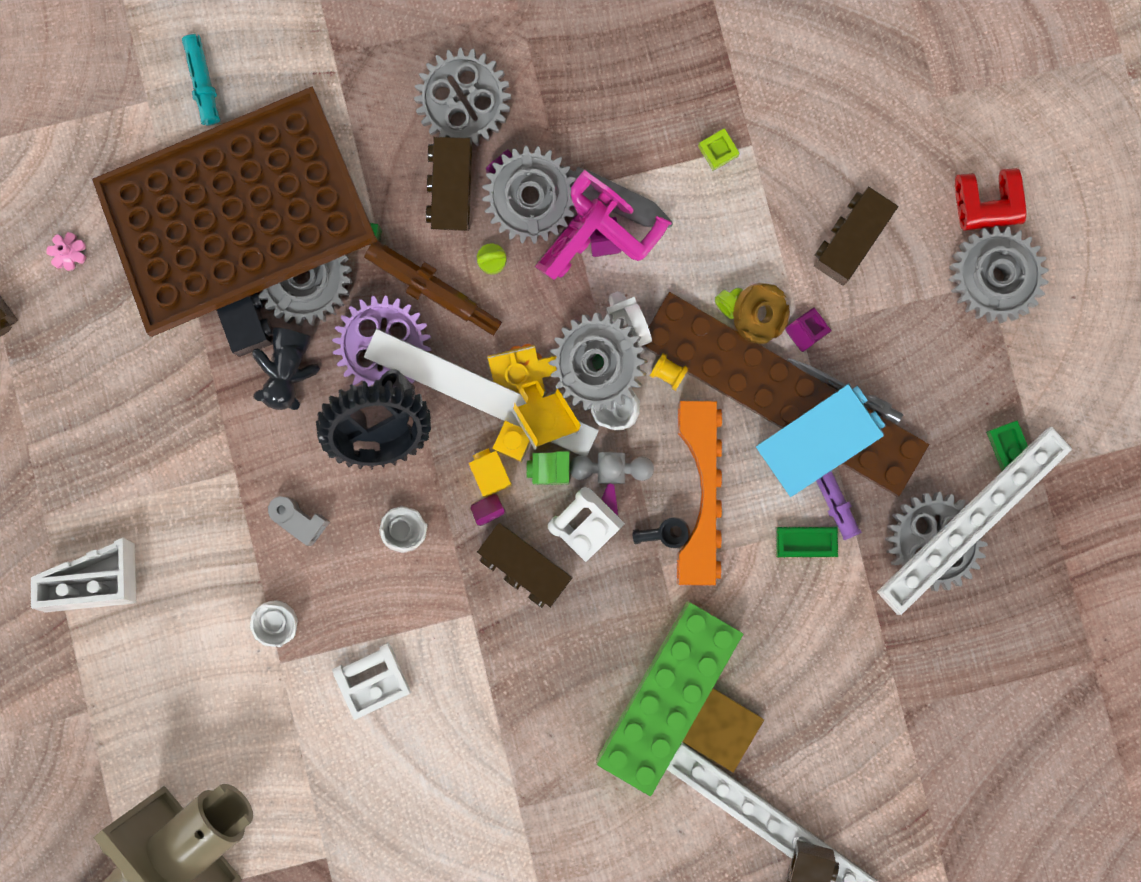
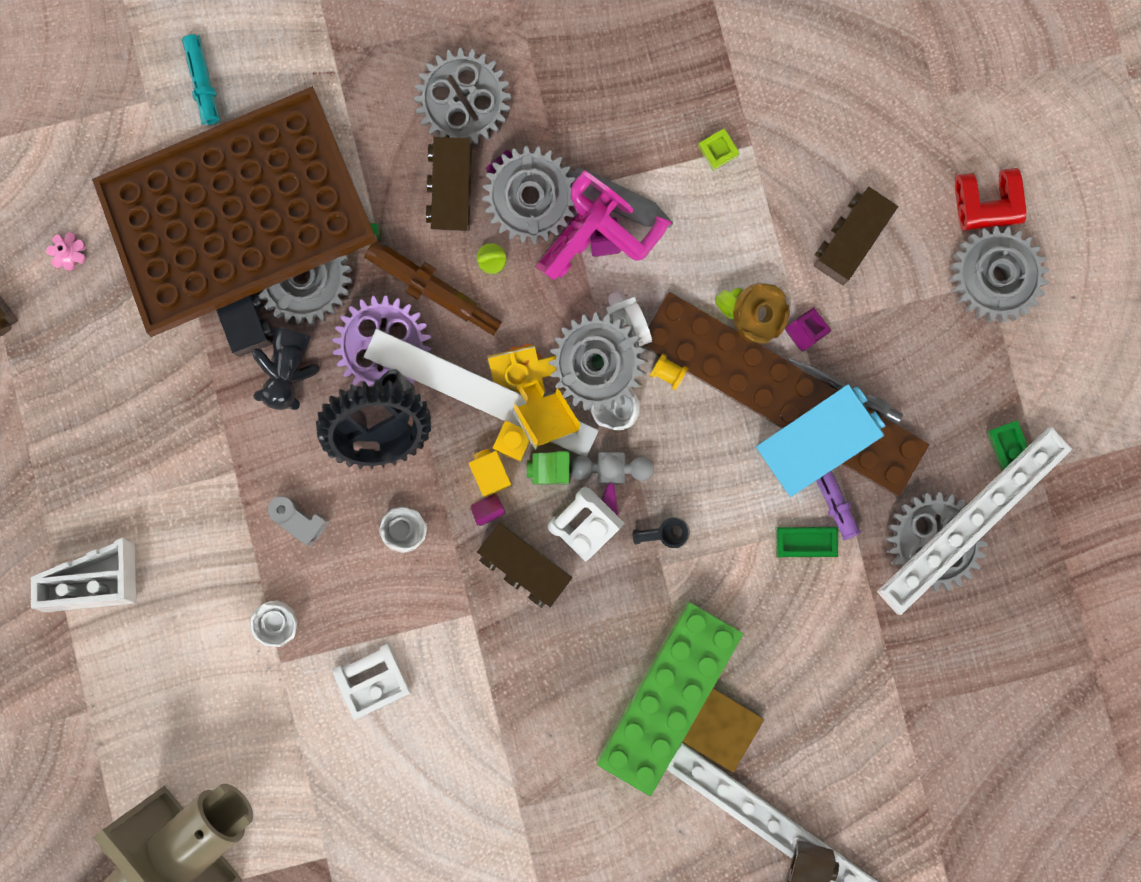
orange arch [677,401,722,586] -> none

